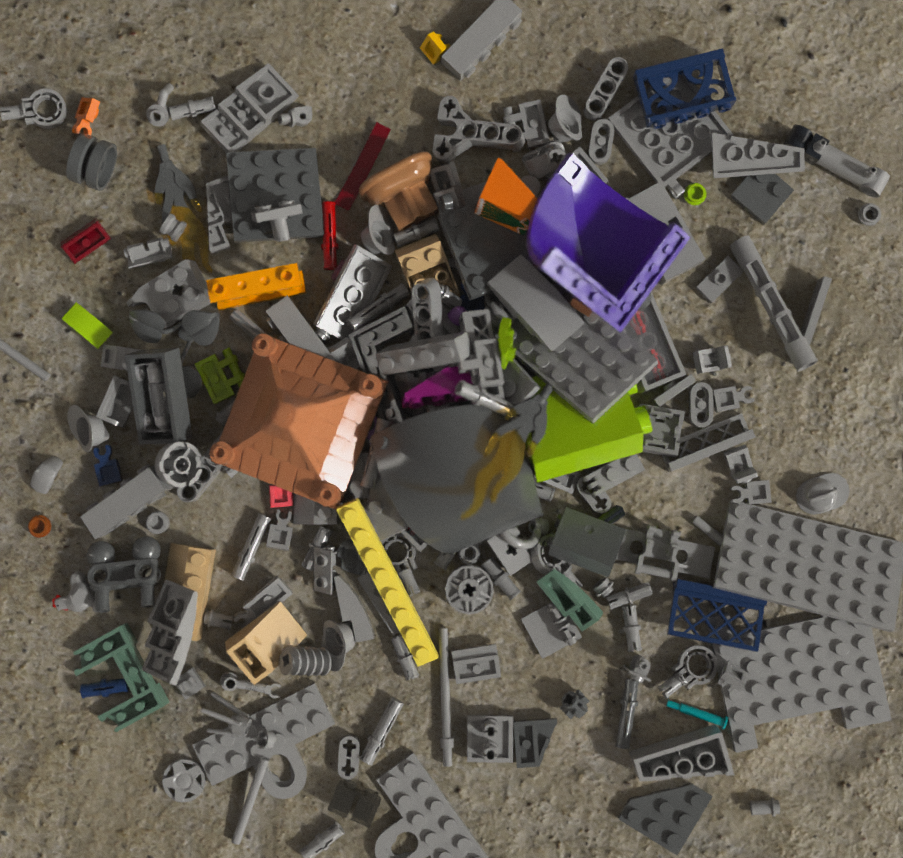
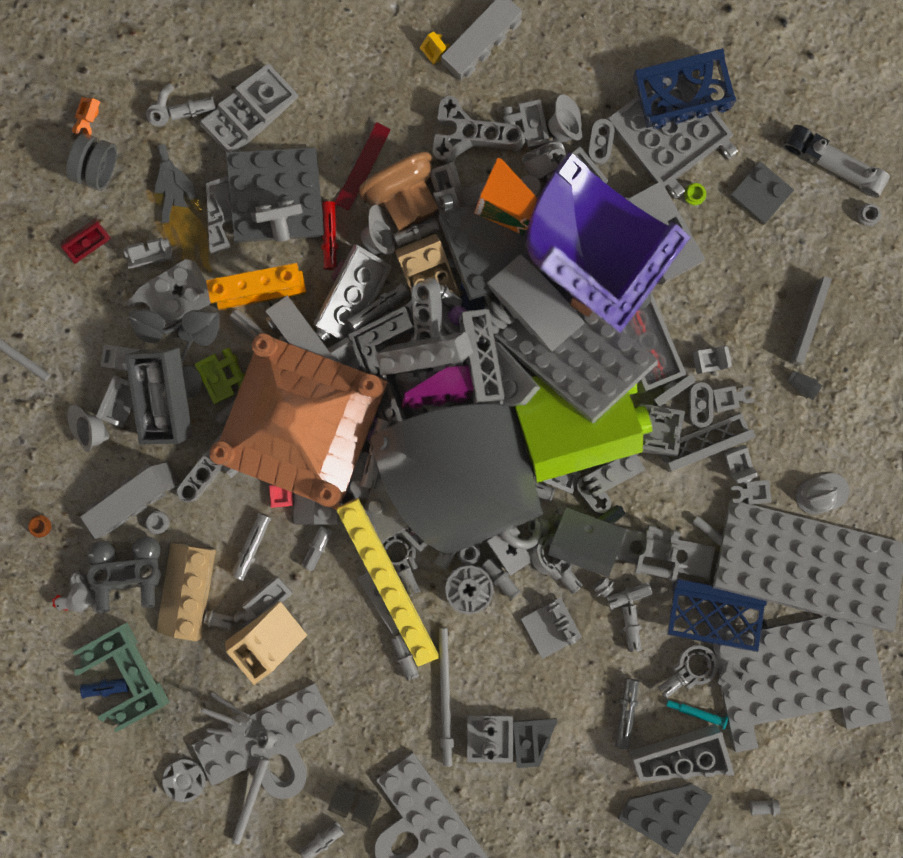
light grey pin [0,89,67,129] -> none
light grey hair [30,456,63,494] -> none
lime slope [61,302,113,349] -> none
dark blue plate [93,445,123,487] -> none
light grey slope [142,580,198,686] -> none
light grey cylinder [155,442,202,488] -> none
light grey wheel [159,213,187,242] -> none
light grey tile [176,667,206,700] -> none
light grey brick [220,671,281,698] -> none
light grey plate [266,509,293,551] -> none
light grey piece [278,106,312,128] -> none
light grey piece [279,646,332,676] -> none
light grey hinge [314,545,337,595] -> none
light grey piece [321,620,355,672] -> none
light grey slope [334,575,375,642] -> none
dark grey hair [336,539,367,575] -> none
light grey beam [338,734,360,780] -> none
light grey pin [359,697,404,765] -> none
light grey plate [451,643,501,684] -> none
light grey pin [455,380,519,420] -> none
light grey hinge [458,338,504,388] -> none
clear yellow piece [460,383,554,520] -> none
lime slope [498,317,516,369] -> none
sand green slope [537,569,603,631] -> none
dark grey gear [560,690,589,719] -> none
light grey beam [584,57,628,121] -> none
light grey hinge [623,655,651,683] -> none
light grey plate [695,256,744,303] -> none
light grey wing [711,132,805,178] -> none
light grey piece [729,235,818,372] -> none
none -> dark grey cone [787,370,823,400]

